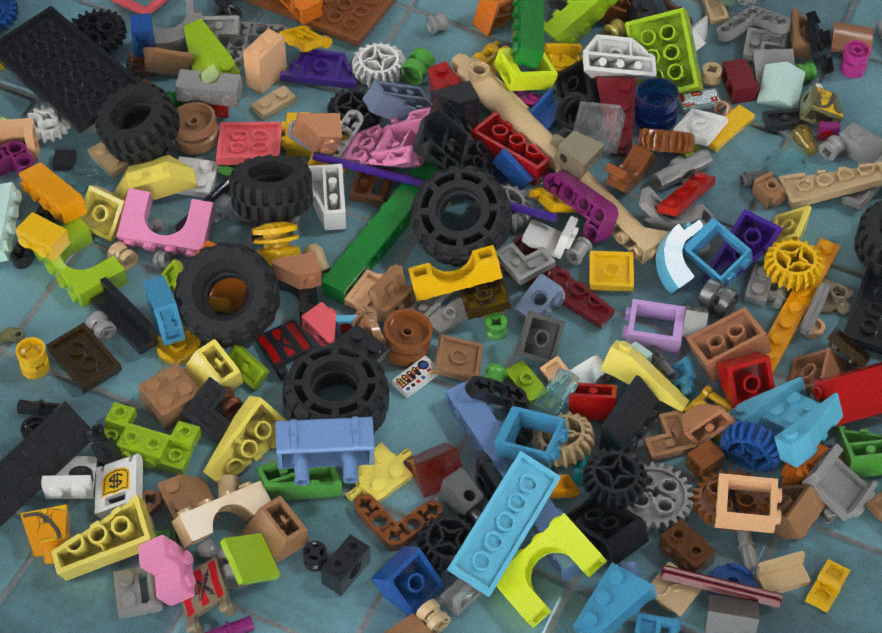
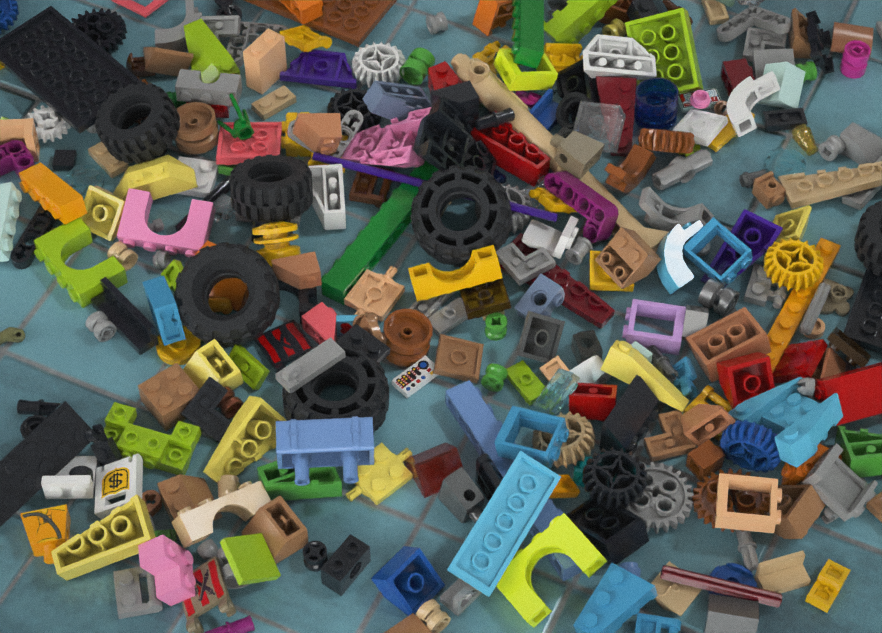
yellow wheel [15,337,50,380] -> none
yellow brick [16,212,70,261] -> none
dark brown plate [46,322,122,393] -> none
blue brick [130,13,155,57] -> none
tan cone [303,243,331,276] -> none
dark orange beam [354,494,443,551] -> none
medium nougat slope [369,265,416,323] -> none
black gear [417,511,475,576] -> none
black beam [465,376,533,446] -> none
blue tile [492,148,534,190] -> none
red plate [657,172,715,217] -> none
reddish brown brick [659,519,716,574] -> none
white piece [691,15,708,51] -> none
tan wheel [701,62,722,87] -> none
olive torso [799,83,844,126] -> none
magenta tile [816,121,841,141] -> none
none -> green plant [217,94,254,140]
none -> light grey hinge [275,337,346,394]
none -> black axle [474,108,515,131]
none -> clear smoke brick [571,330,603,365]
none -> medium nougat slope [595,227,661,289]
none -> bright pink plate [690,90,711,109]
none -> white arch [727,71,780,137]
none -> red plate [773,339,828,383]
none -> light grey hinge [797,377,815,397]

